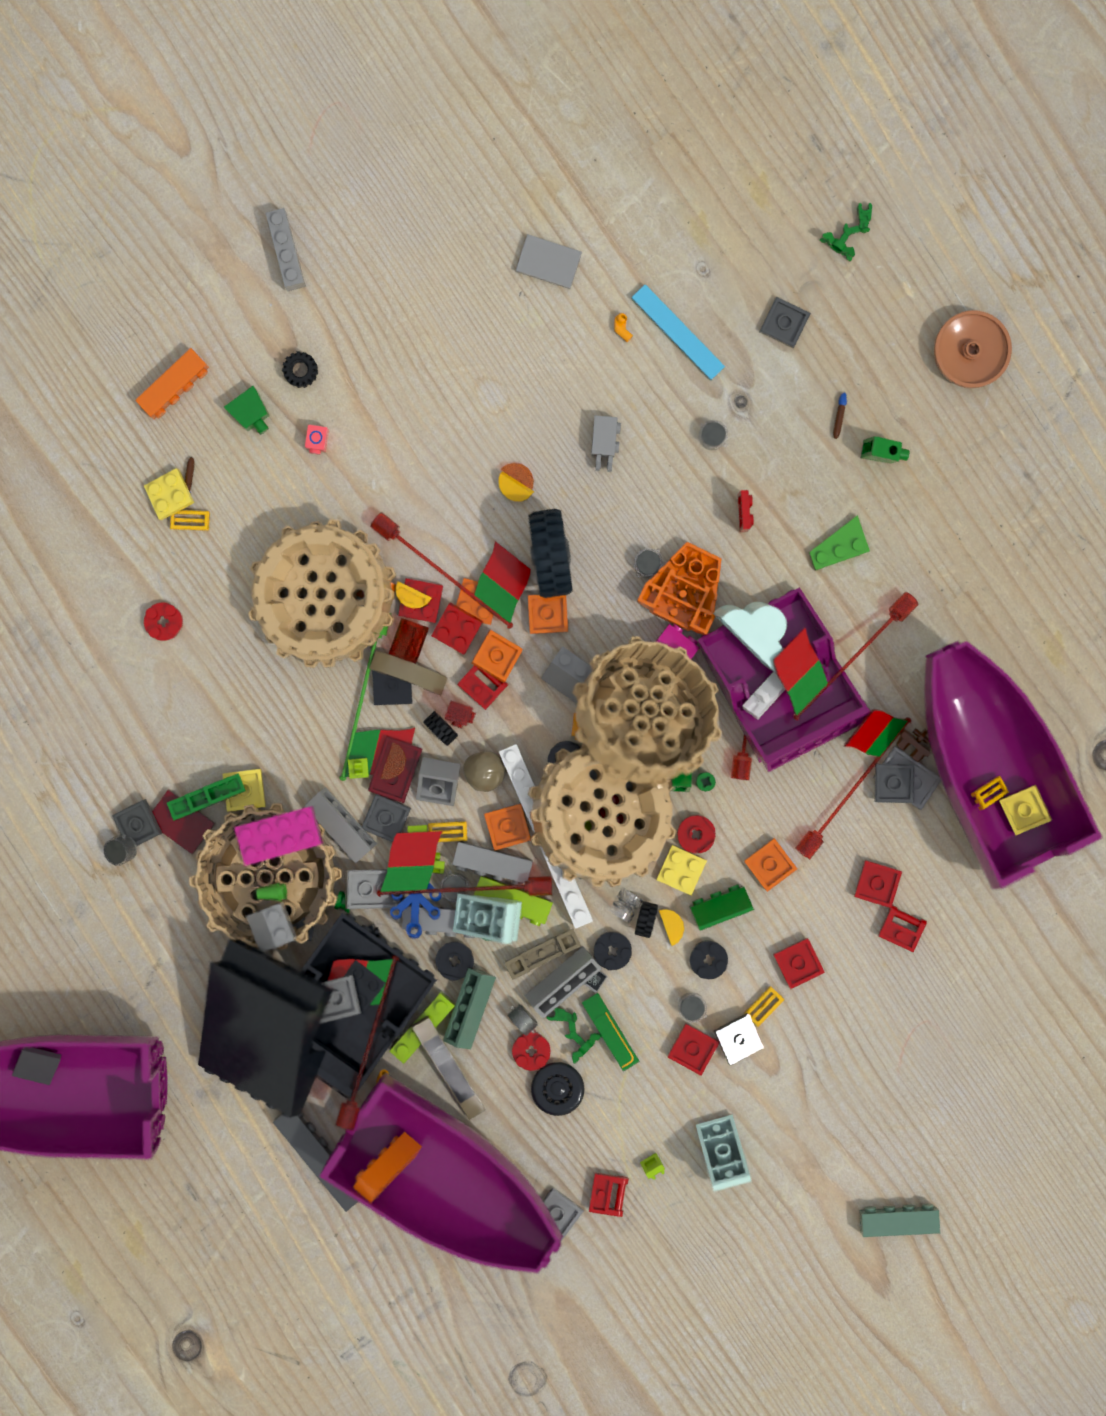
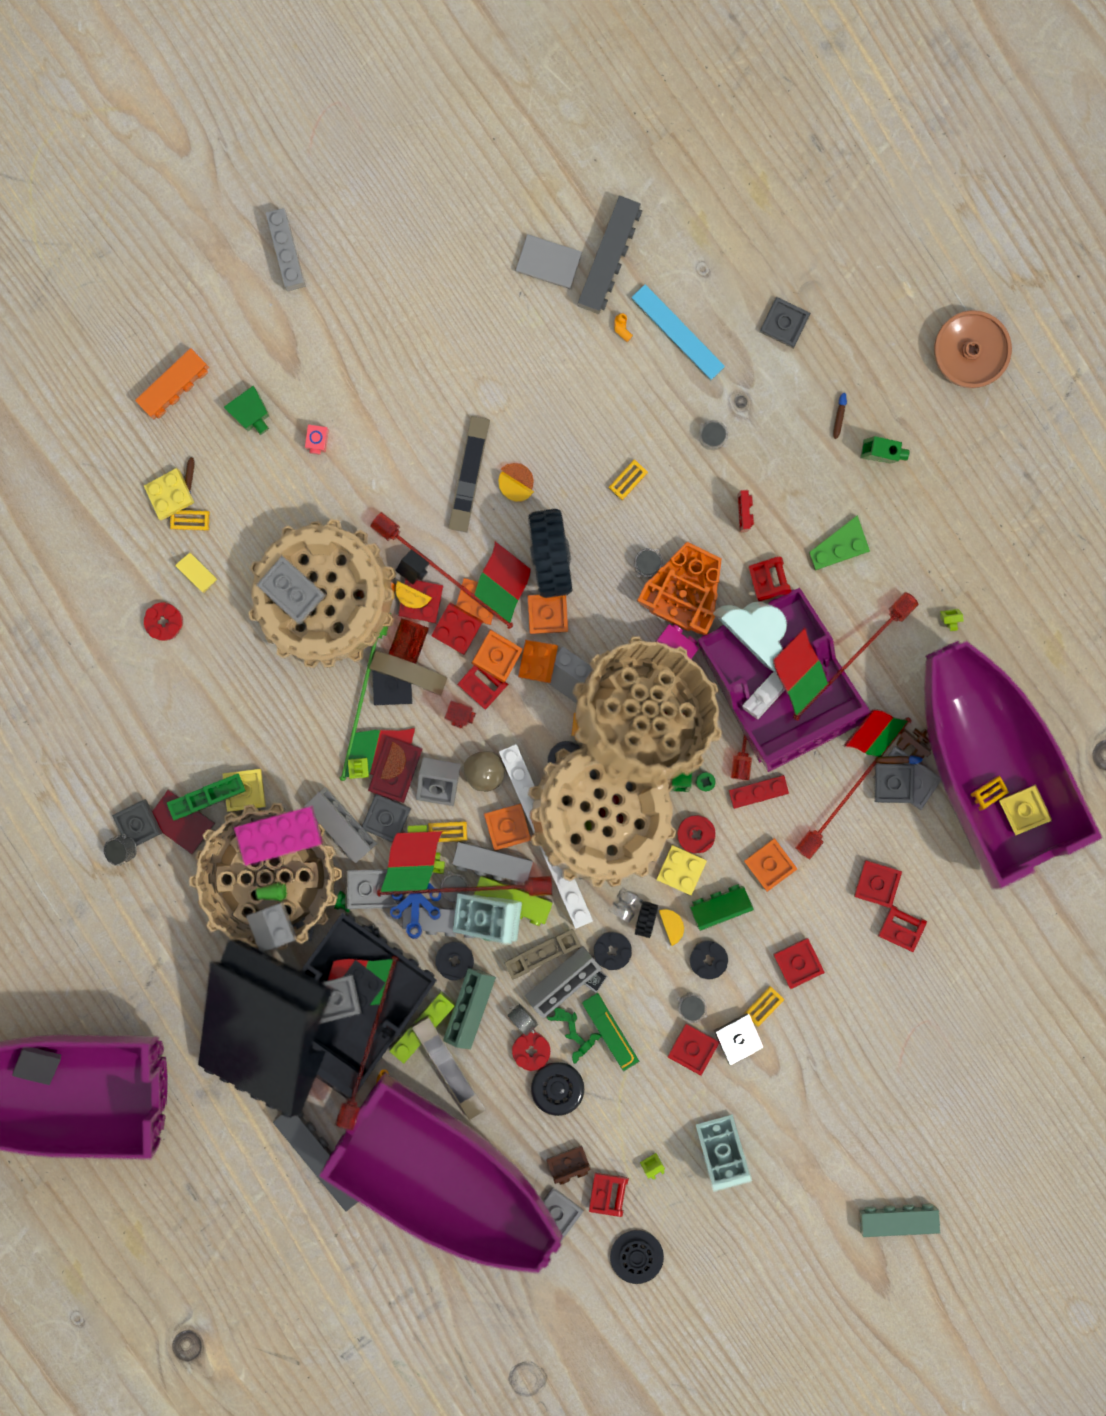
black tyre [282,351,318,388] -> none
orange brick [353,1132,422,1203] -> none
black tyre [423,711,458,746] -> none
light grey hinge [591,415,621,472] -> none
green piece [820,203,872,262] -> none
none -> light yellow slope [175,553,218,593]
none -> light grey tile [257,556,326,624]
none -> black brick [395,549,430,585]
none -> tile [448,416,490,533]
none -> orange plate [518,640,558,683]
none -> reddish brown bracket [546,1145,591,1185]
none -> dark grey brick [578,195,643,314]
none -> yellow tile [608,459,648,501]
none -> black wheel [610,1230,664,1284]
none -> red plate [728,775,789,809]
none -> red plate [748,557,791,602]
none -> reddish brown piece [875,755,923,764]
none -> lime tile [940,609,964,631]

